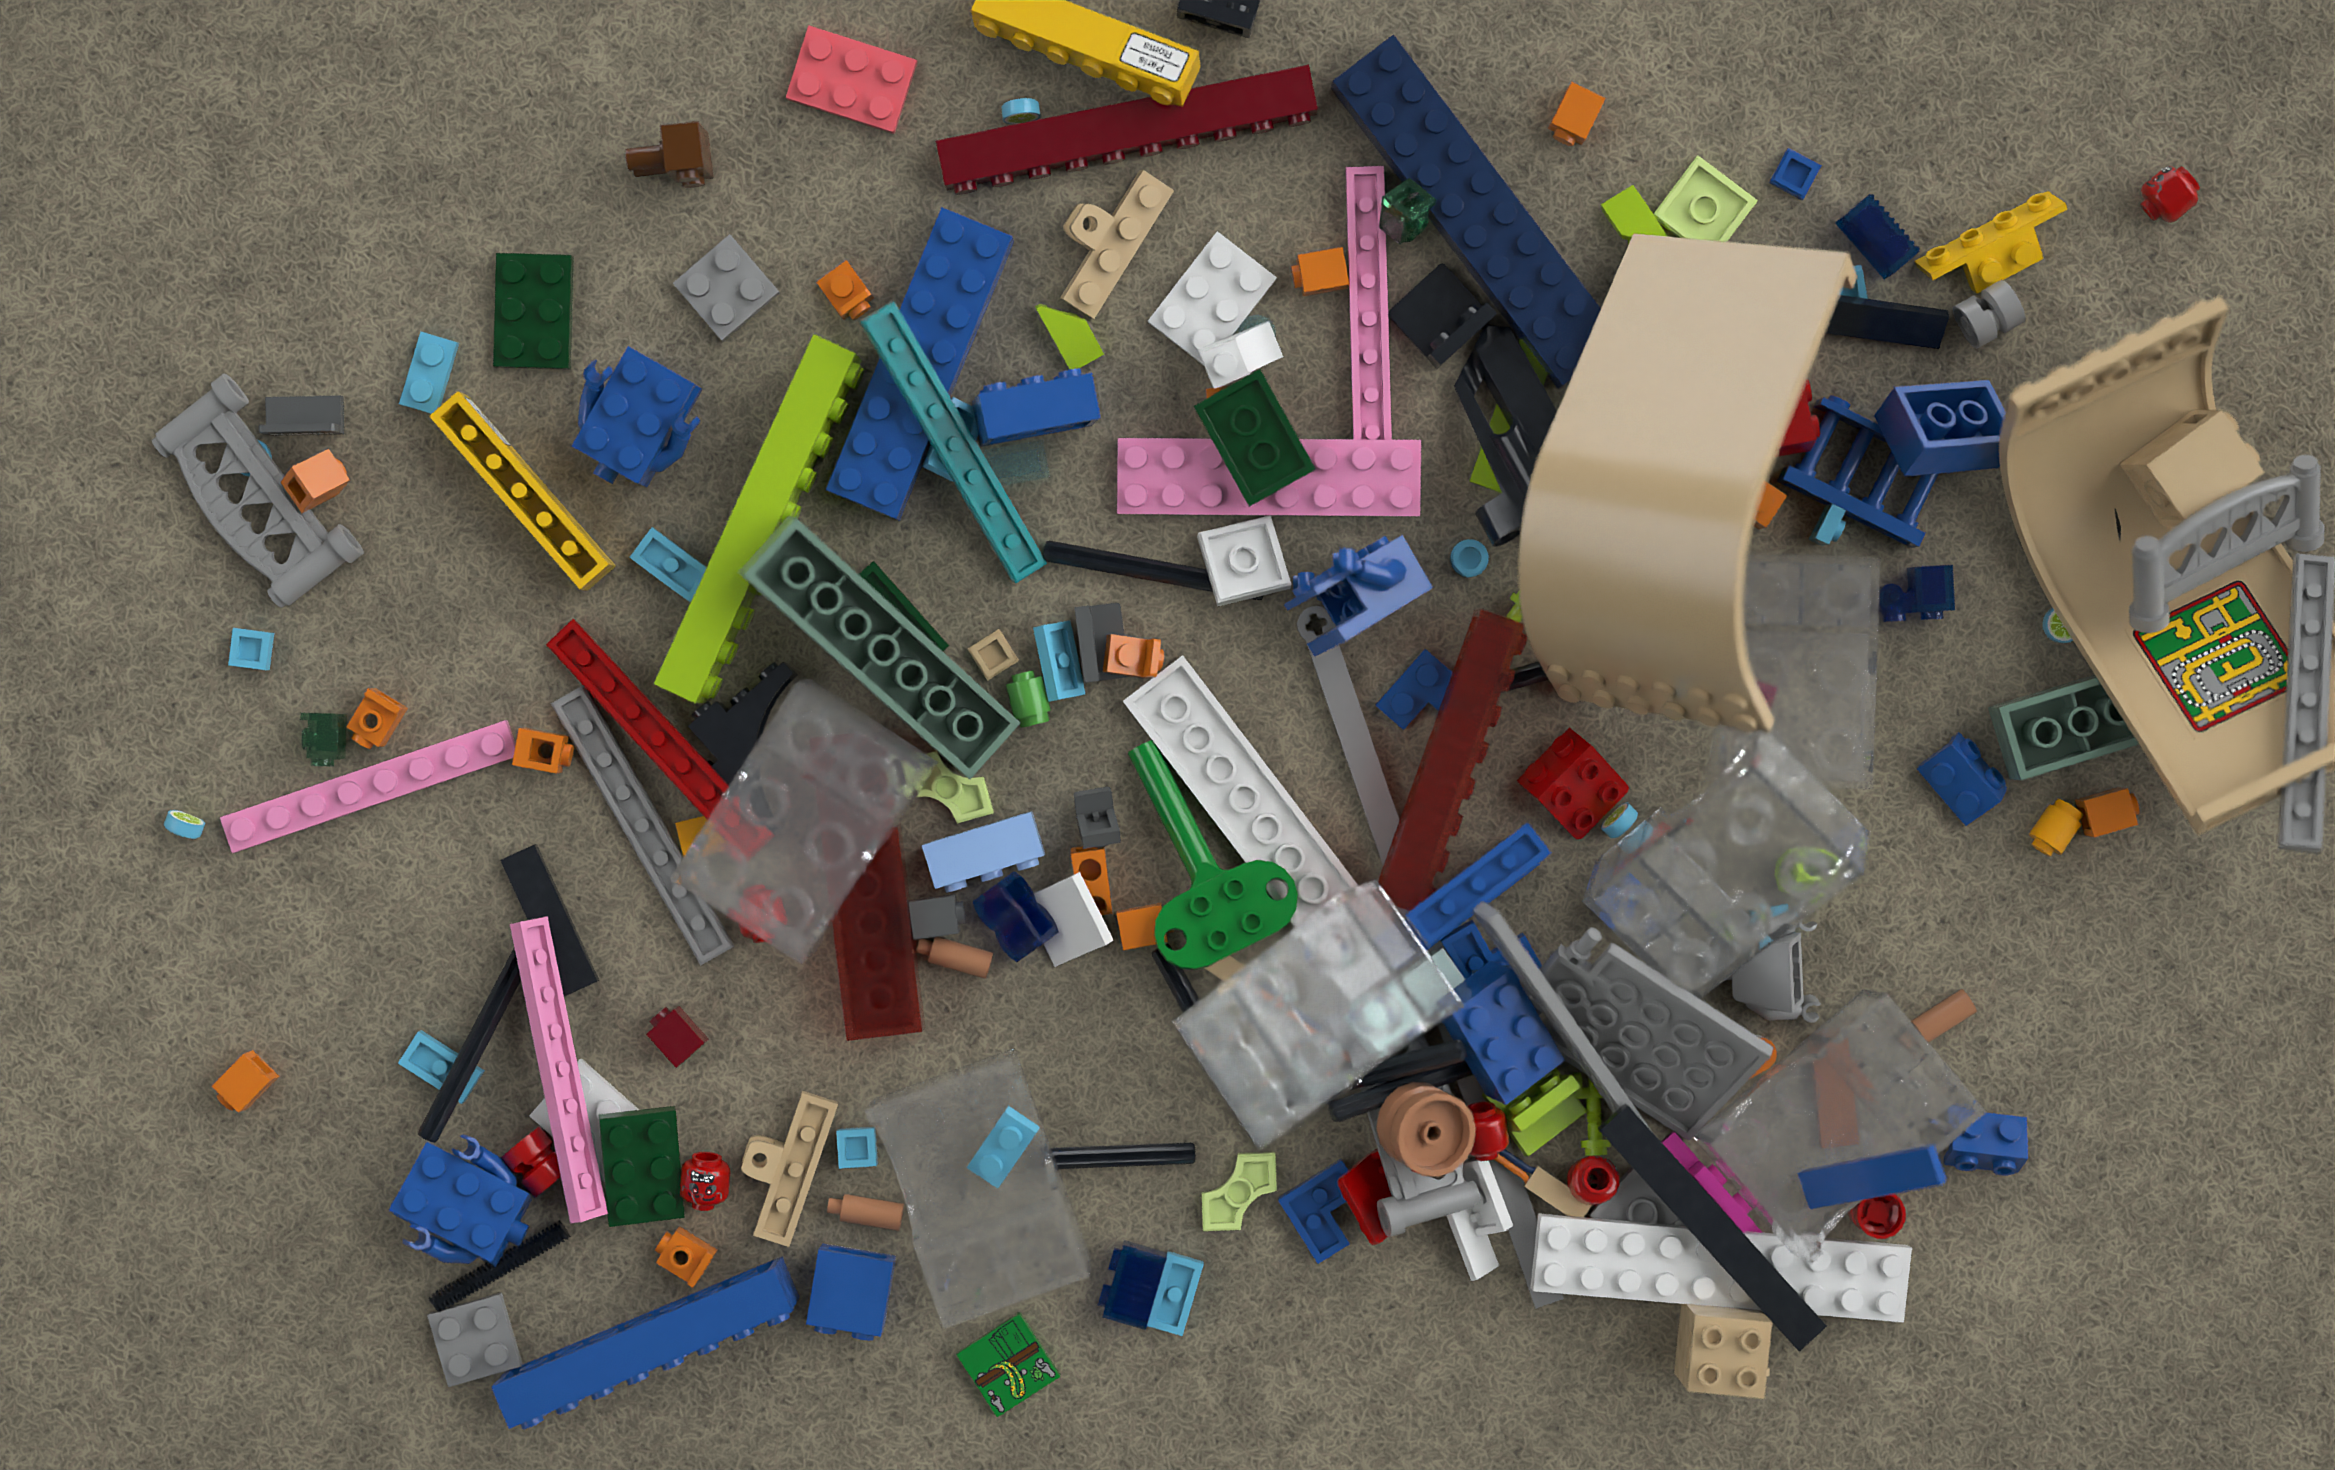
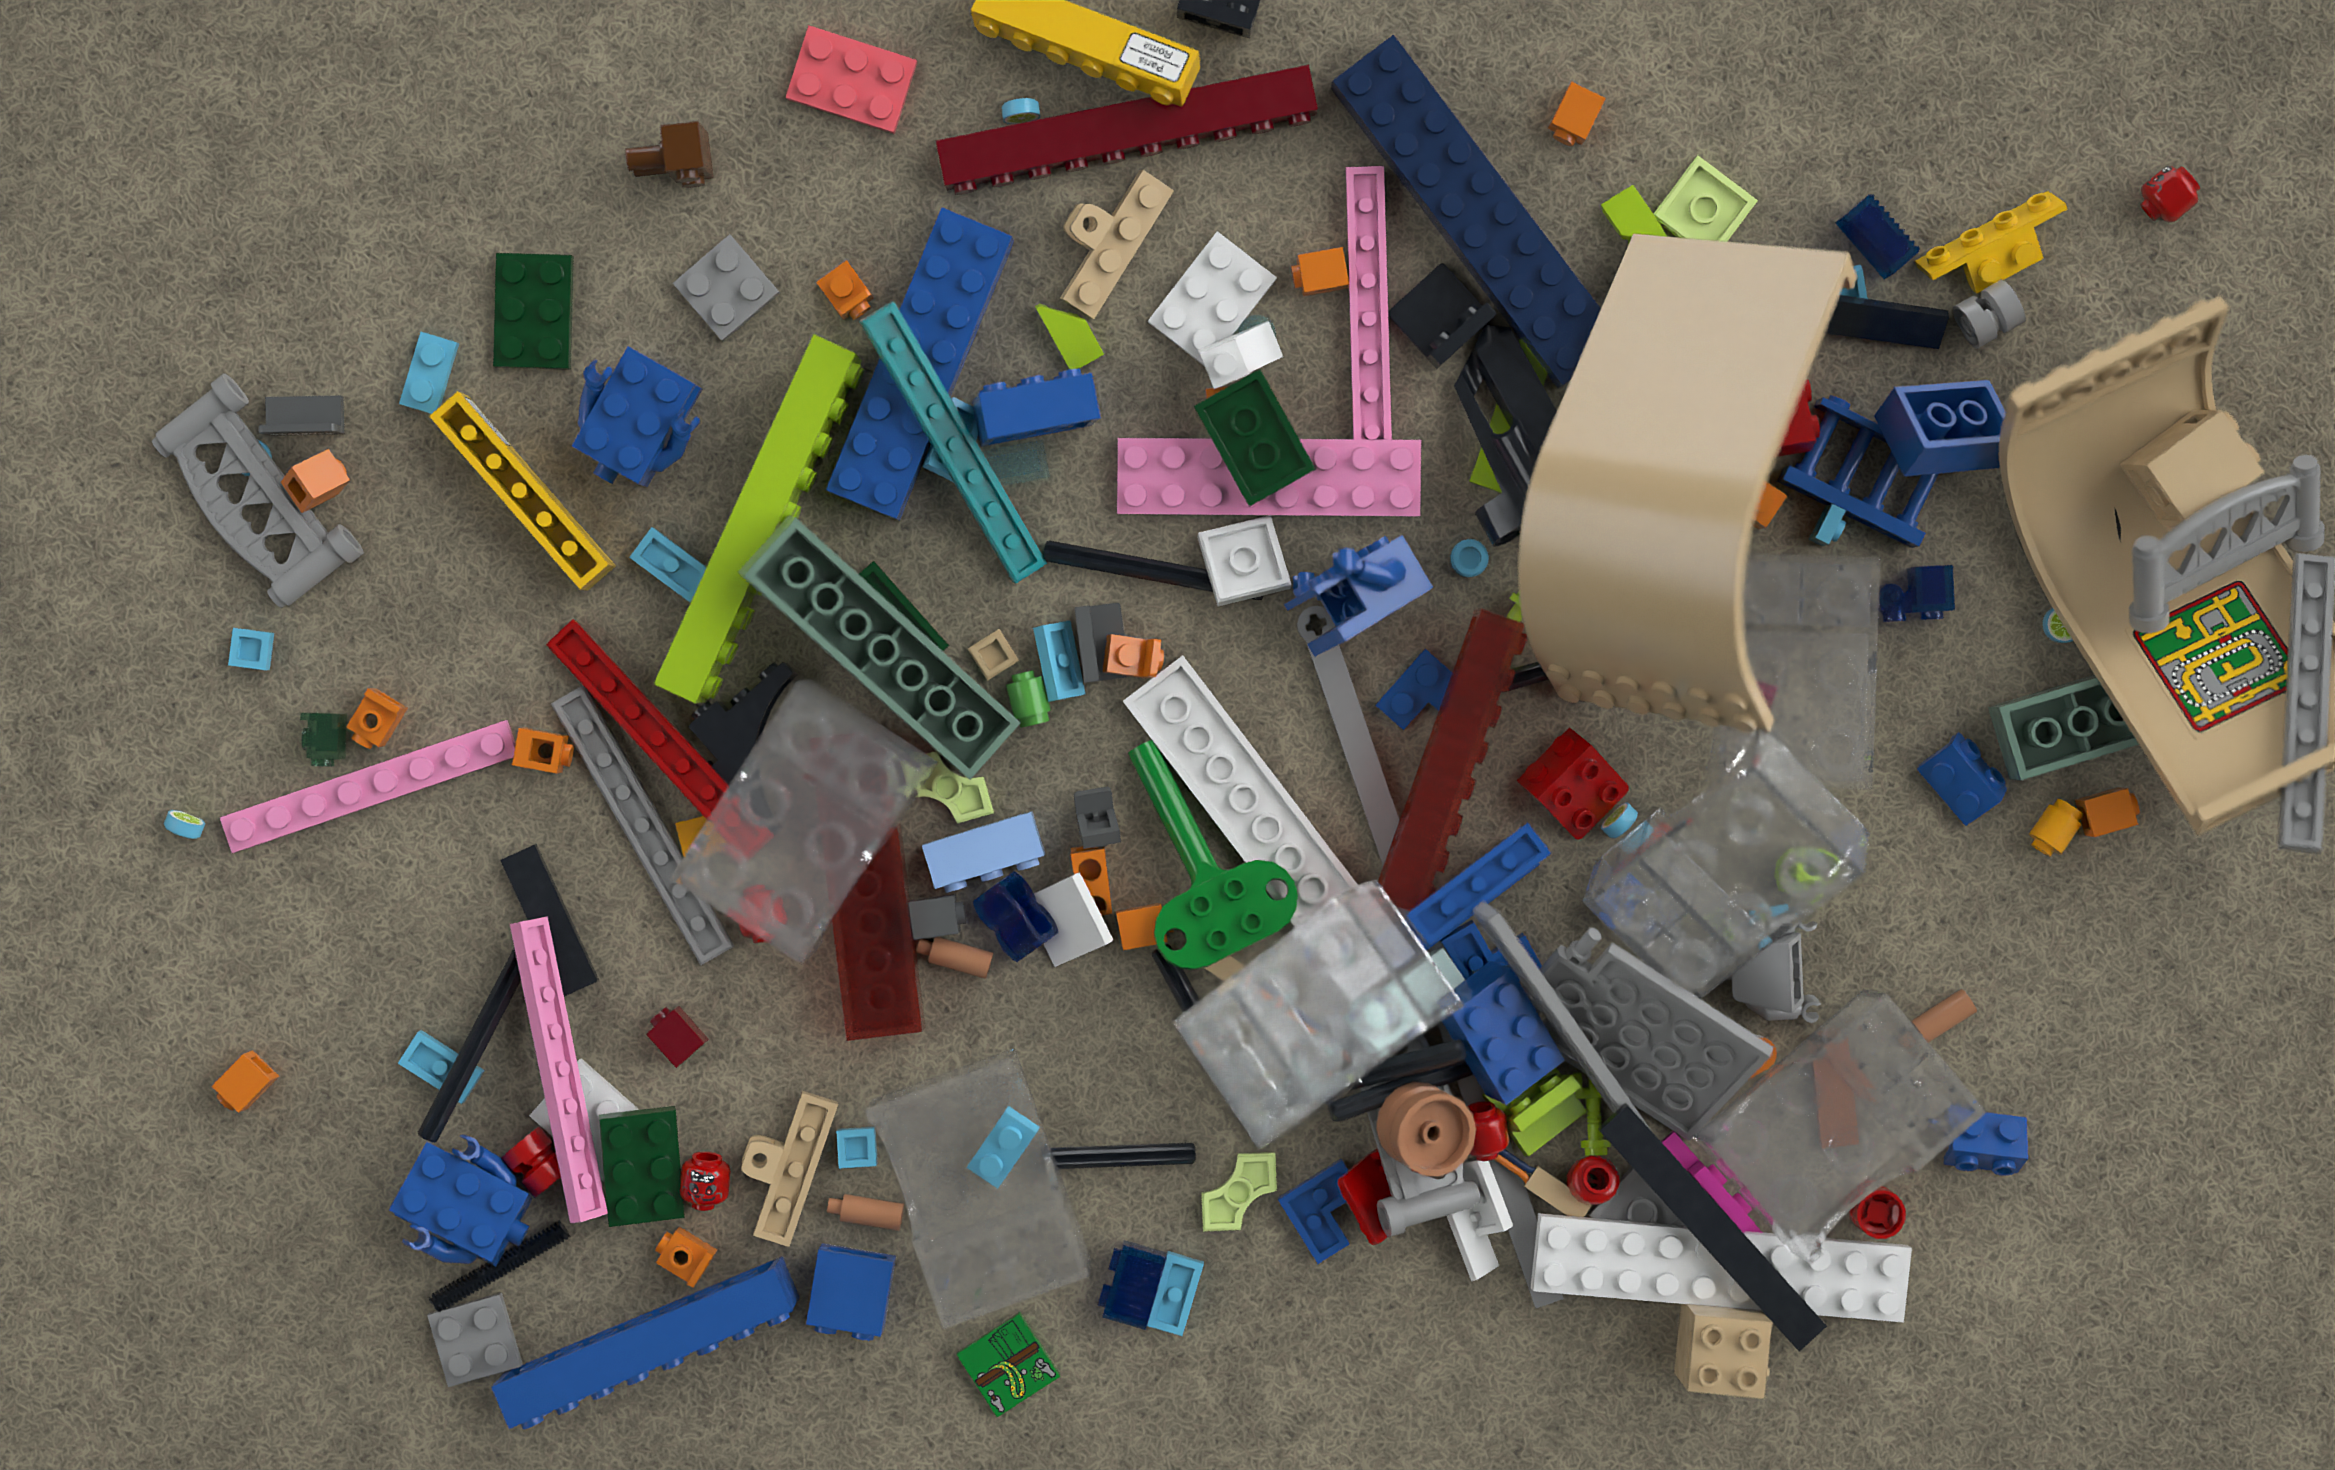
clear green brick [1379,178,1436,245] -> none
blue tile [1769,148,1822,200] -> none
blue tile [1797,1144,1947,1209] -> none

